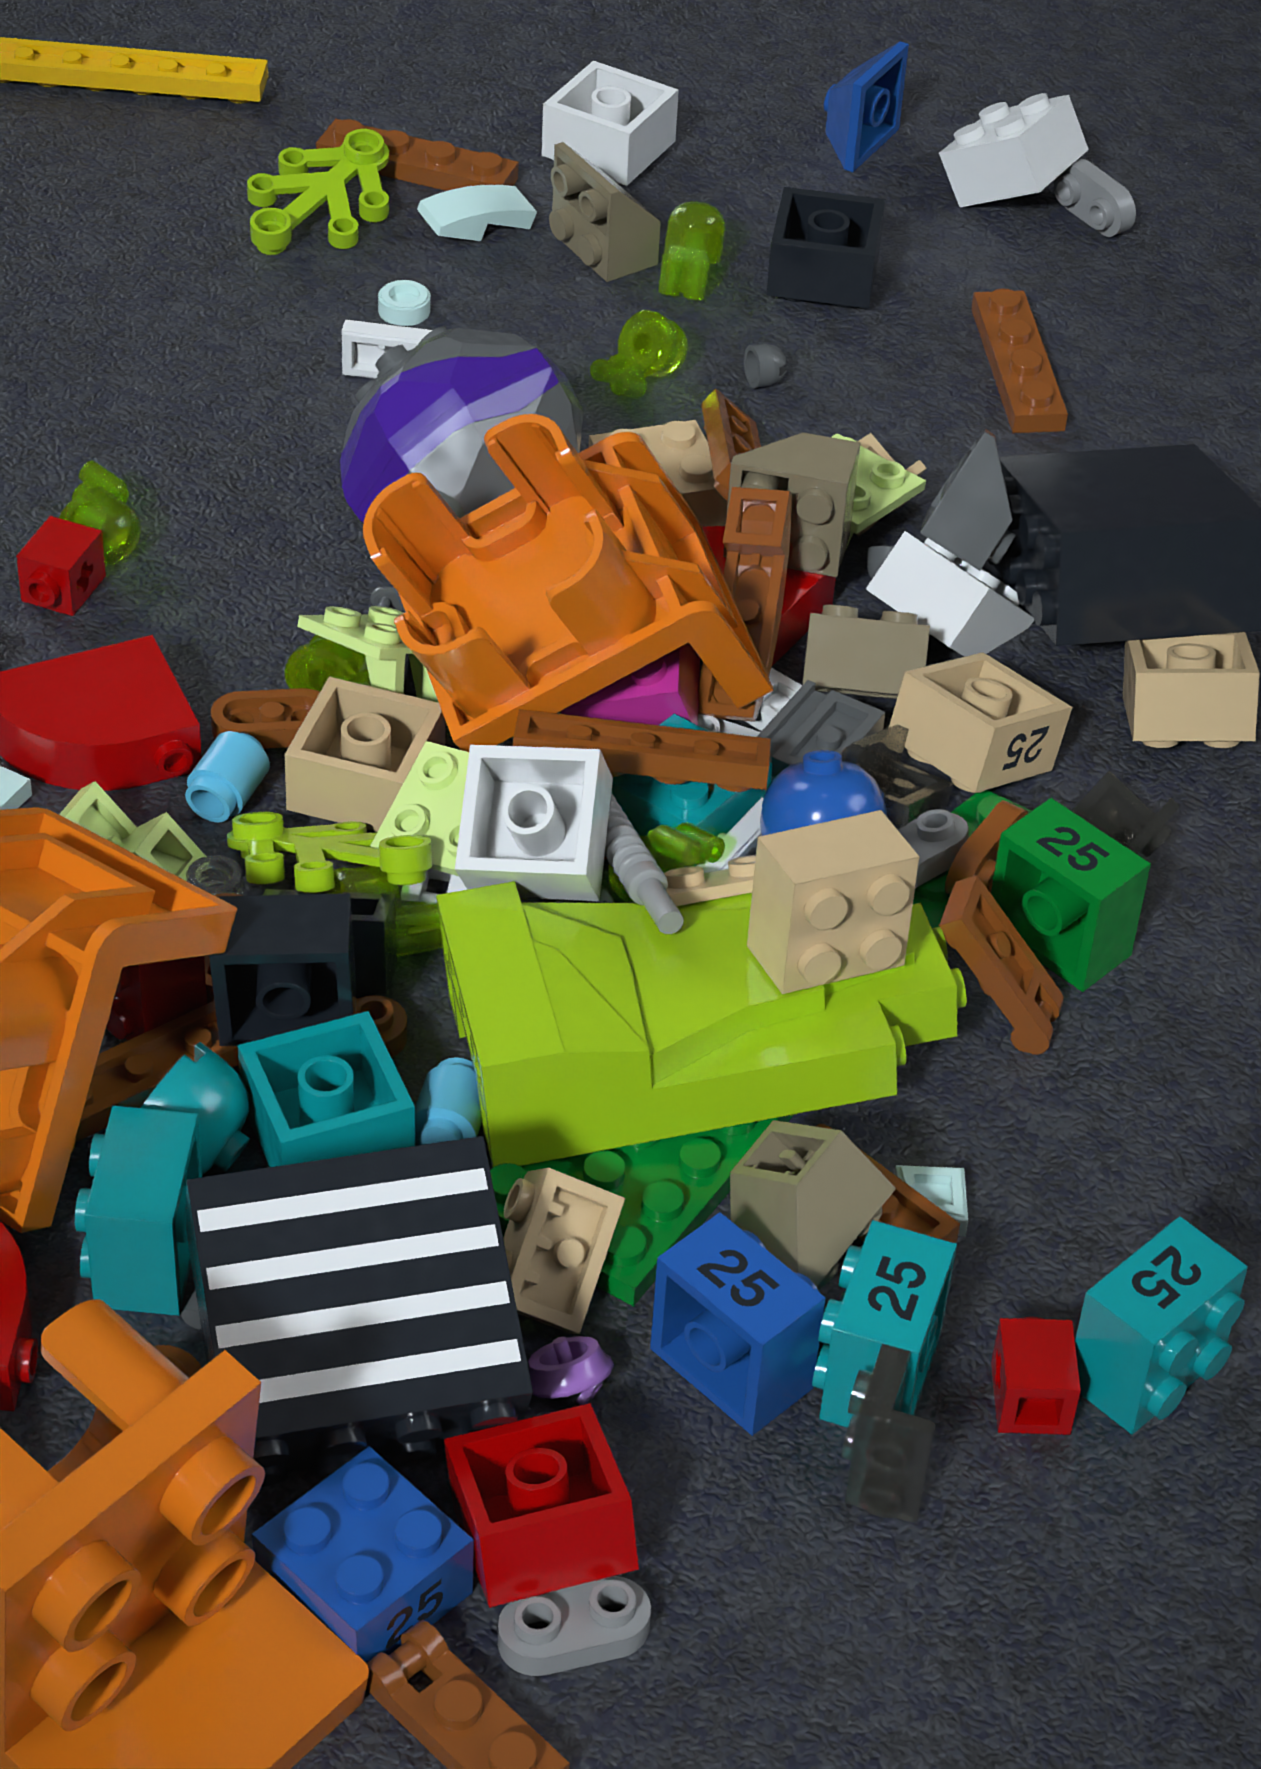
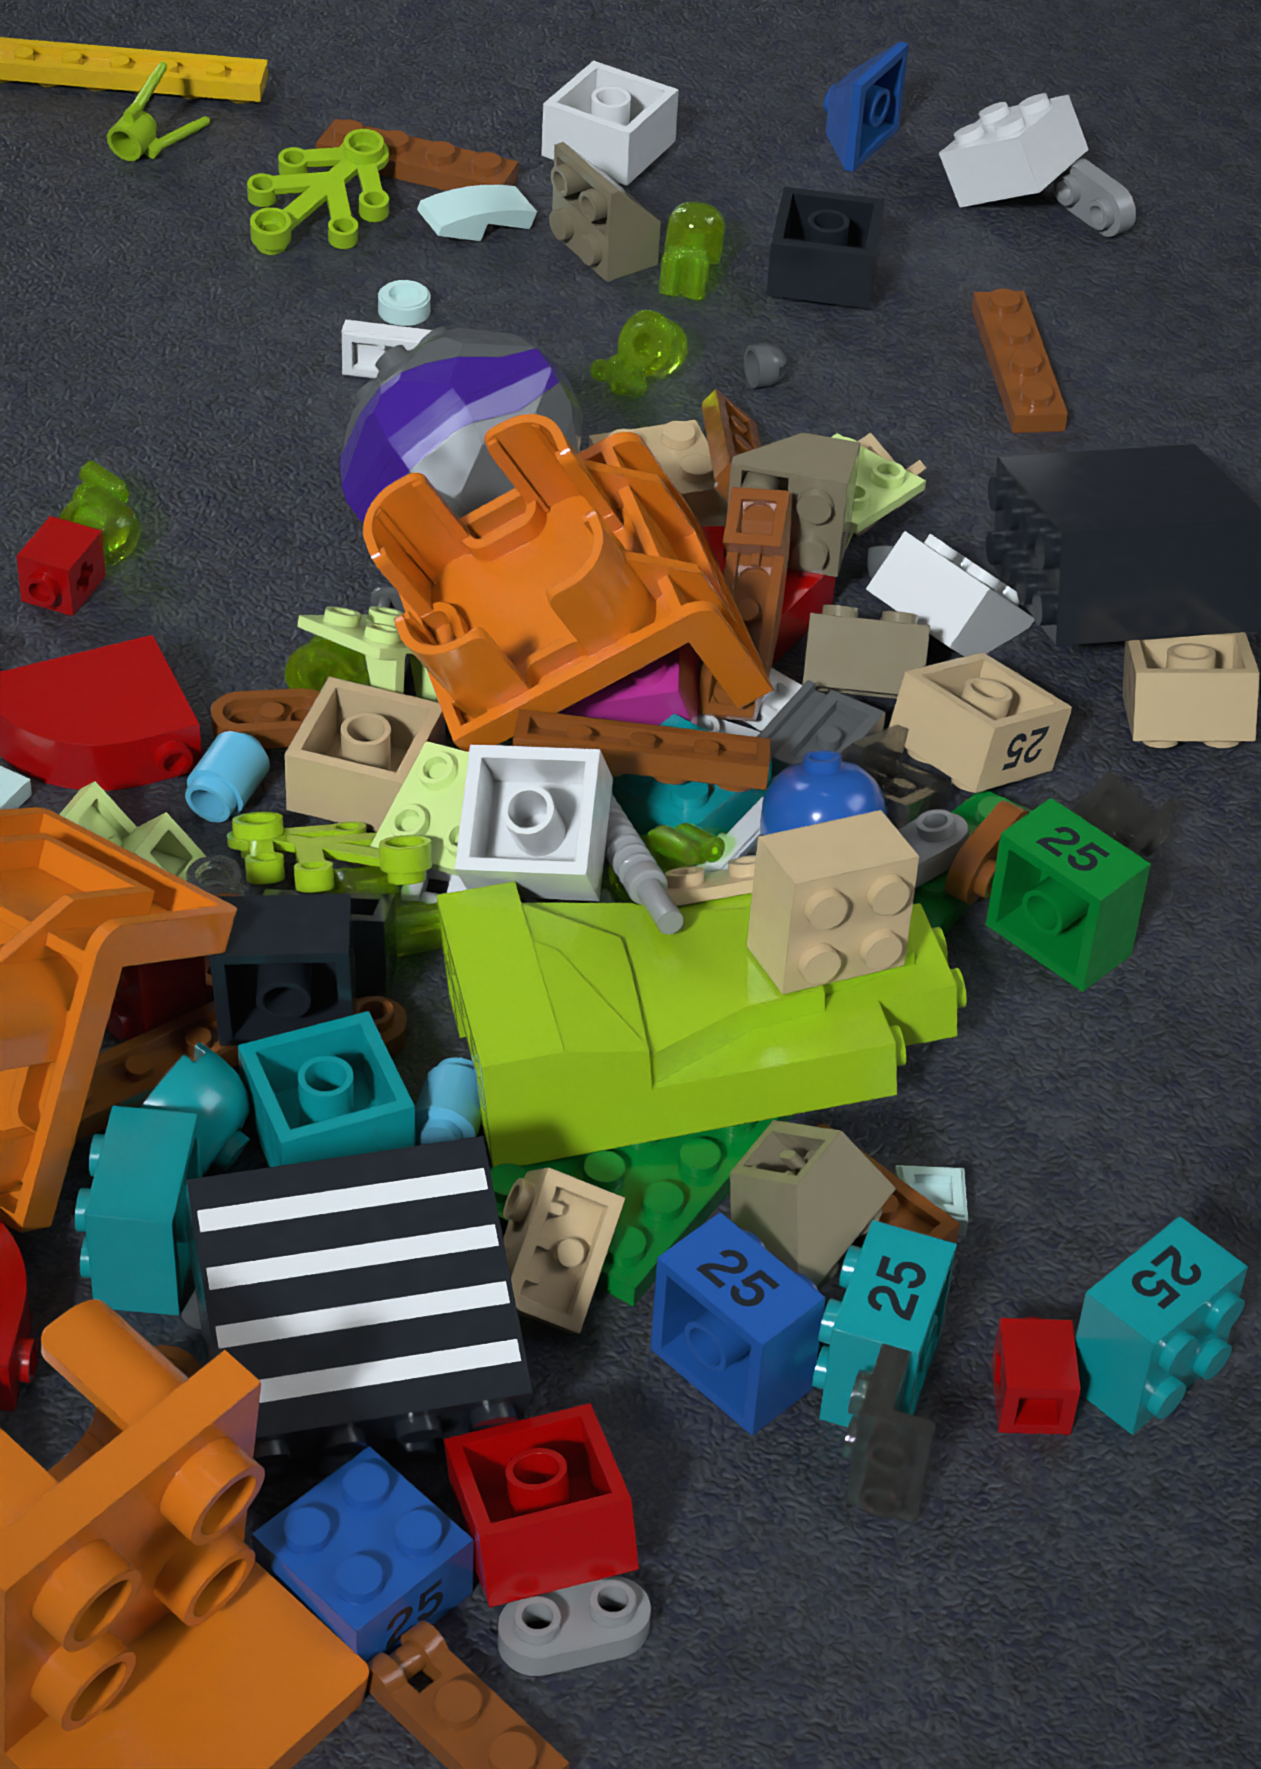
medium lavender hat [528,1336,614,1405] -> none
dark grey wedge [920,429,1016,571] -> none
dark orange plate [939,875,1064,1055] -> none
none -> lime plant [107,62,210,161]

